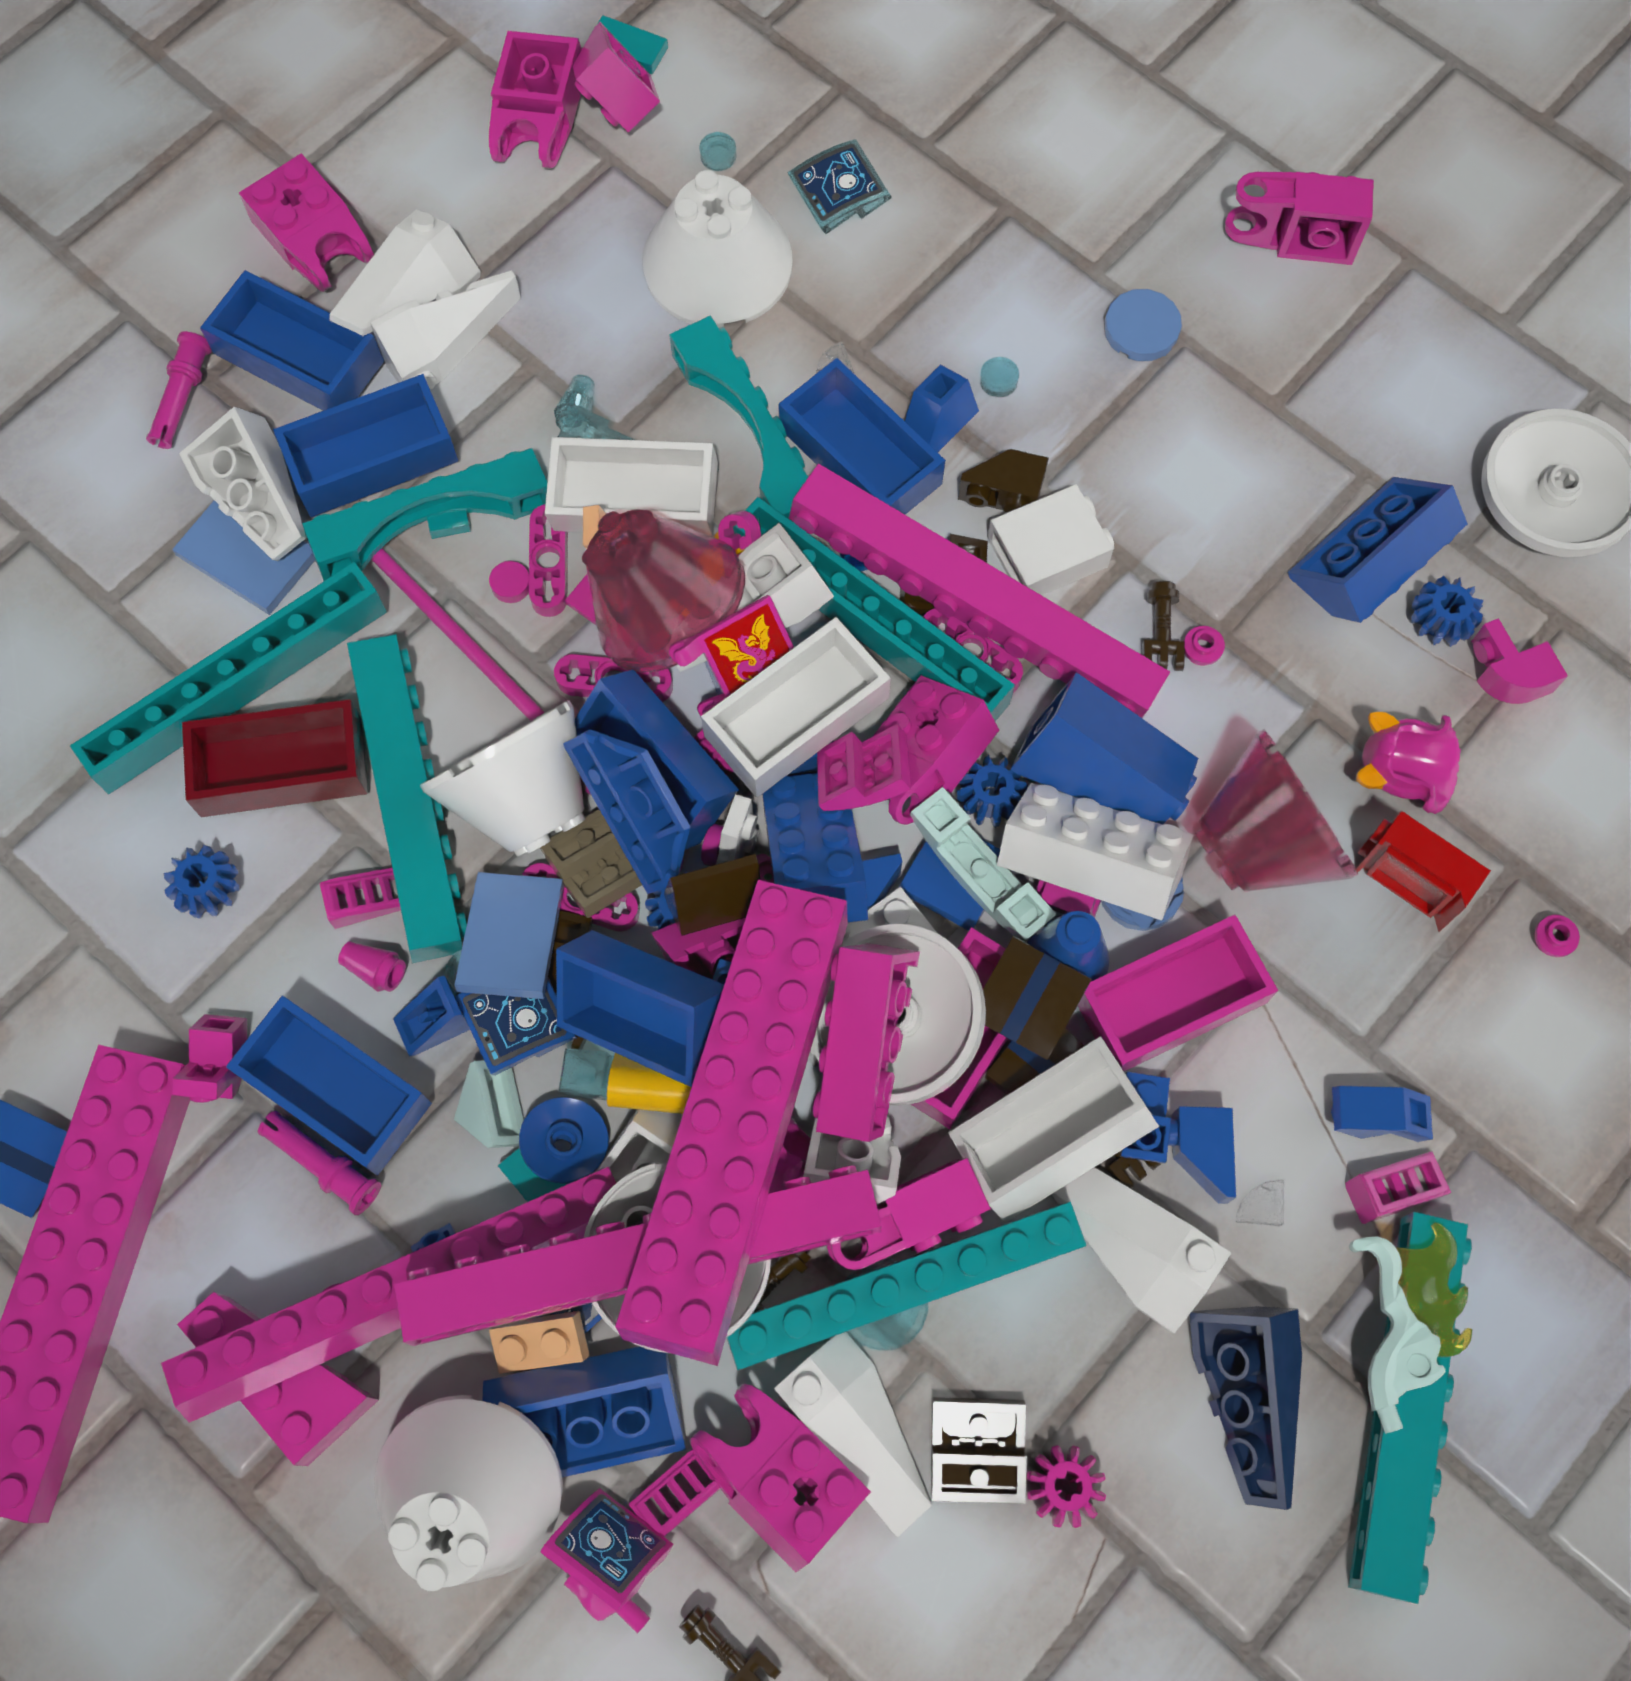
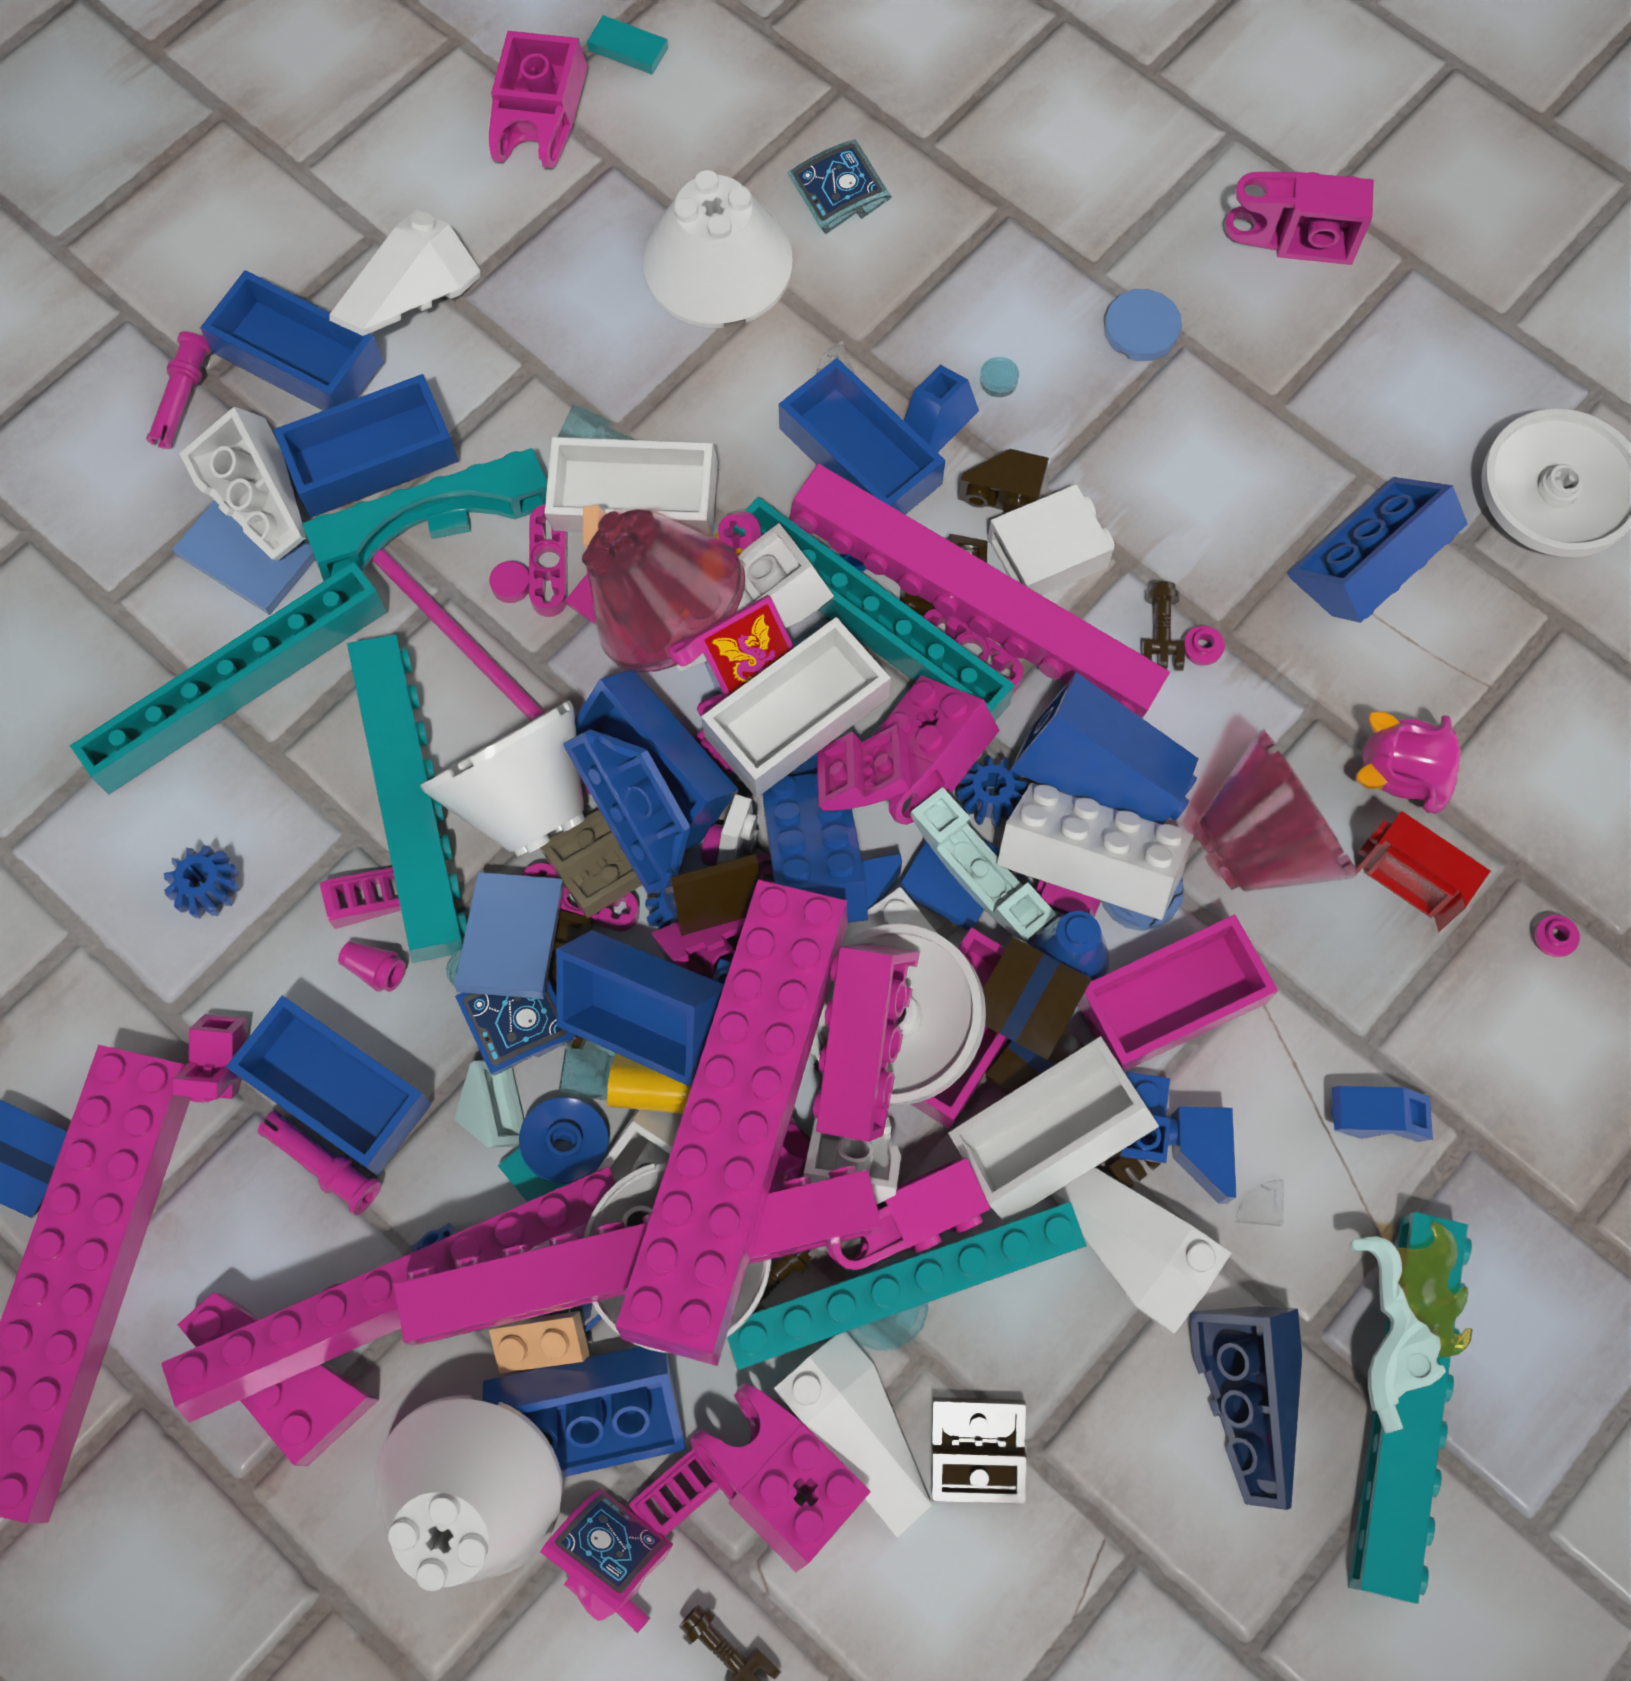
dark red piece [182,699,368,818] -> none
dark pink brick [239,153,374,292] -> none
white wedge [370,270,521,390] -> none
blue slope [393,976,470,1057] -> none
clear light blue cone [554,375,595,435] -> none
dark pink beam [554,654,673,702] -> none
dark pink slope [572,22,660,133] -> none
teal arch [669,315,808,523] -> none
clear light blue tile [699,132,737,171] -> none
dark pink gear [1026,1445,1106,1528] -> none
dark pink slope [1345,1151,1451,1224] -> none
blue gear [1411,575,1483,647] -> none
dark pink brick [1471,618,1568,704] -> none

